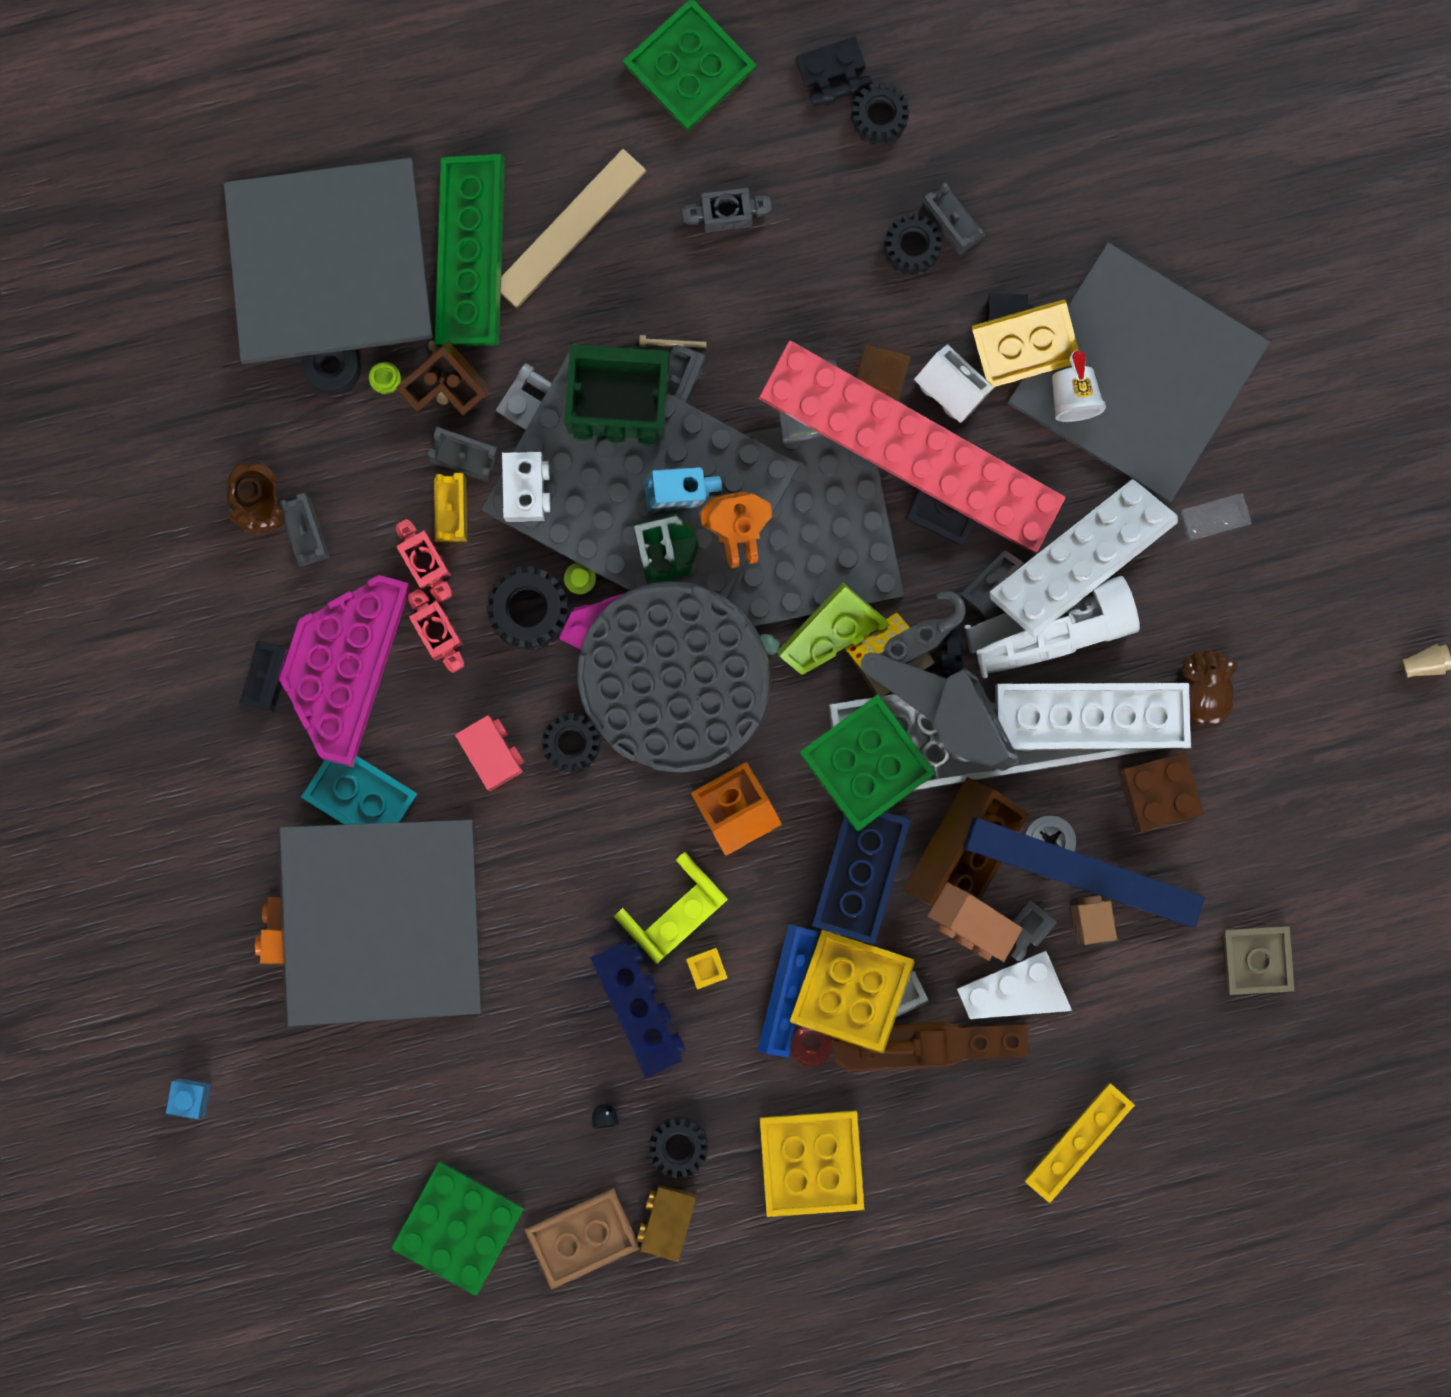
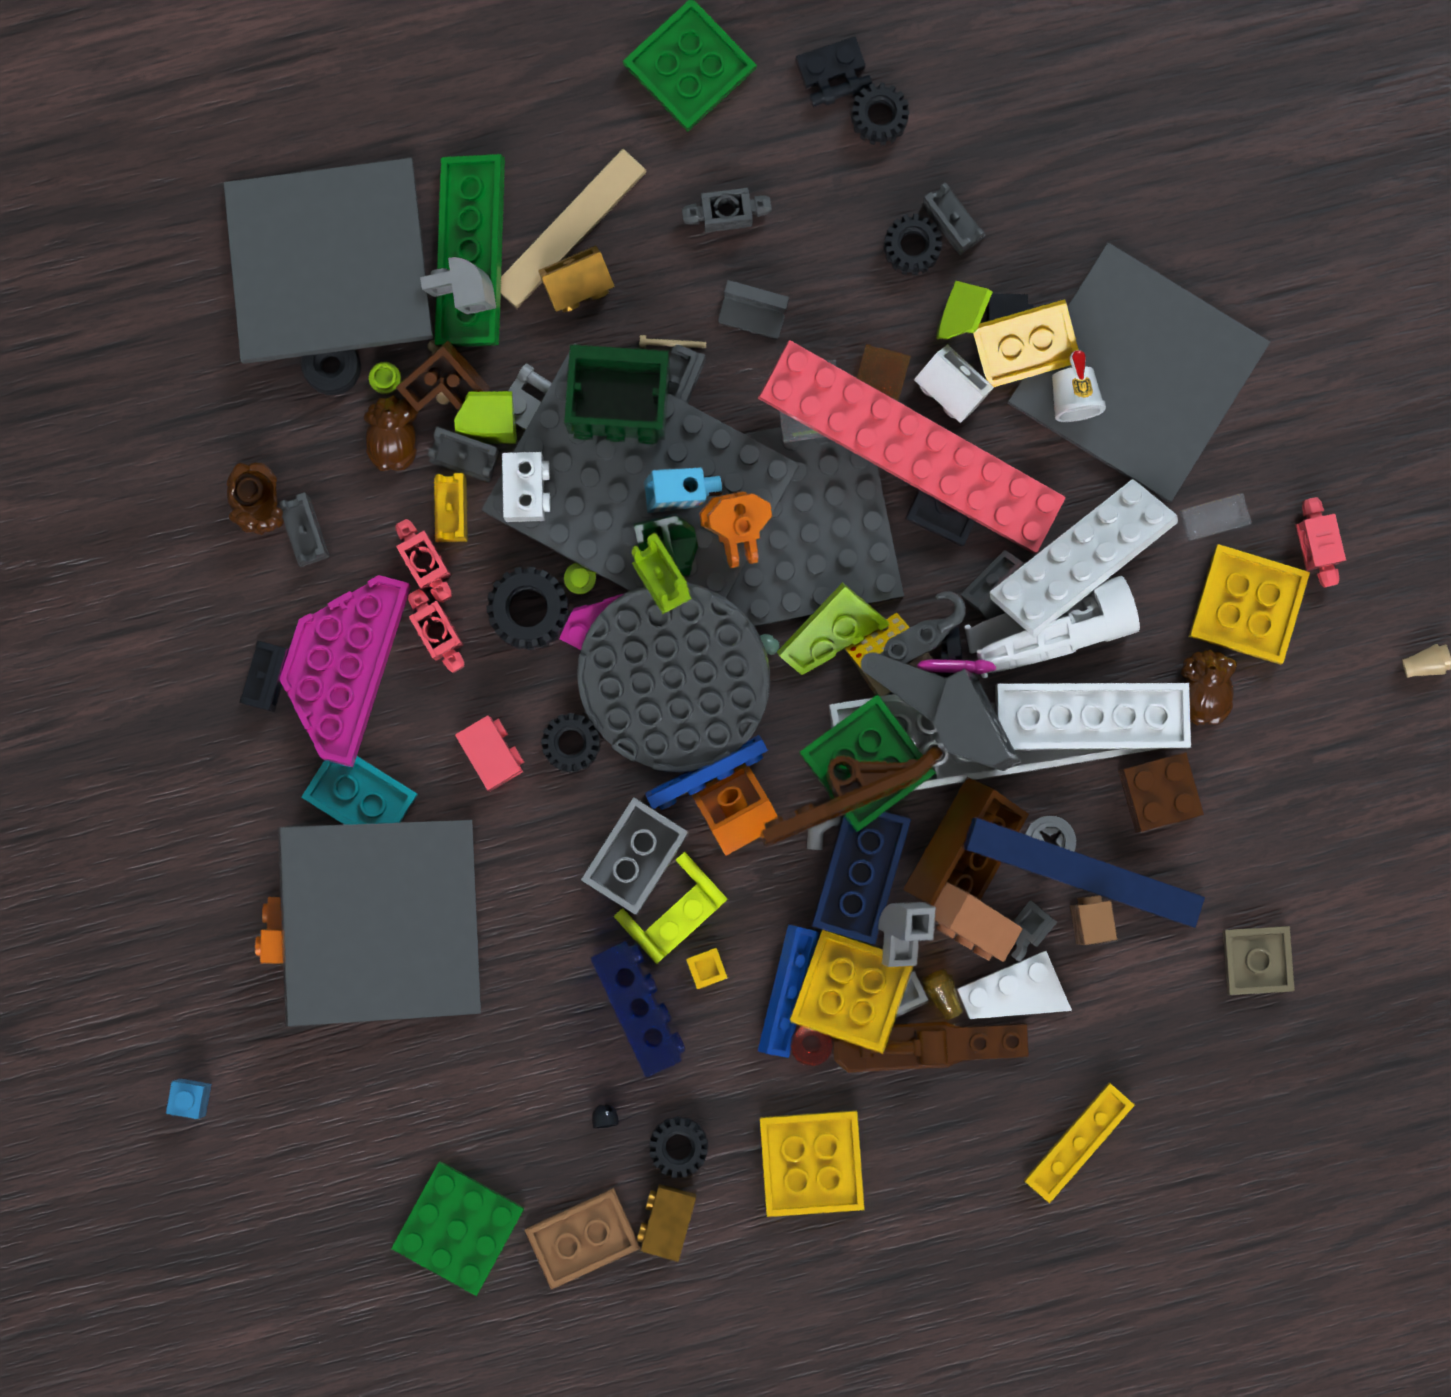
none -> reddish brown hair [363,396,418,471]
none -> light grey brick [420,257,496,315]
none -> lime slope [454,391,517,444]
none -> pearl gold brick [538,246,615,312]
none -> light grey brick [581,797,689,915]
none -> lime hinge [632,533,691,614]
none -> blue plate [645,735,768,810]
none -> dark grey panel [718,280,789,339]
none -> reddish brown piece [760,746,943,848]
none -> light grey arm [807,816,842,850]
none -> light grey brick [878,902,936,967]
none -> dark pink piece [917,659,996,674]
none -> clear yellow cone [922,969,963,1020]
none -> lime slope [936,281,993,339]
none -> yellow plate [1189,544,1310,665]
none -> coral piece [1296,497,1346,588]

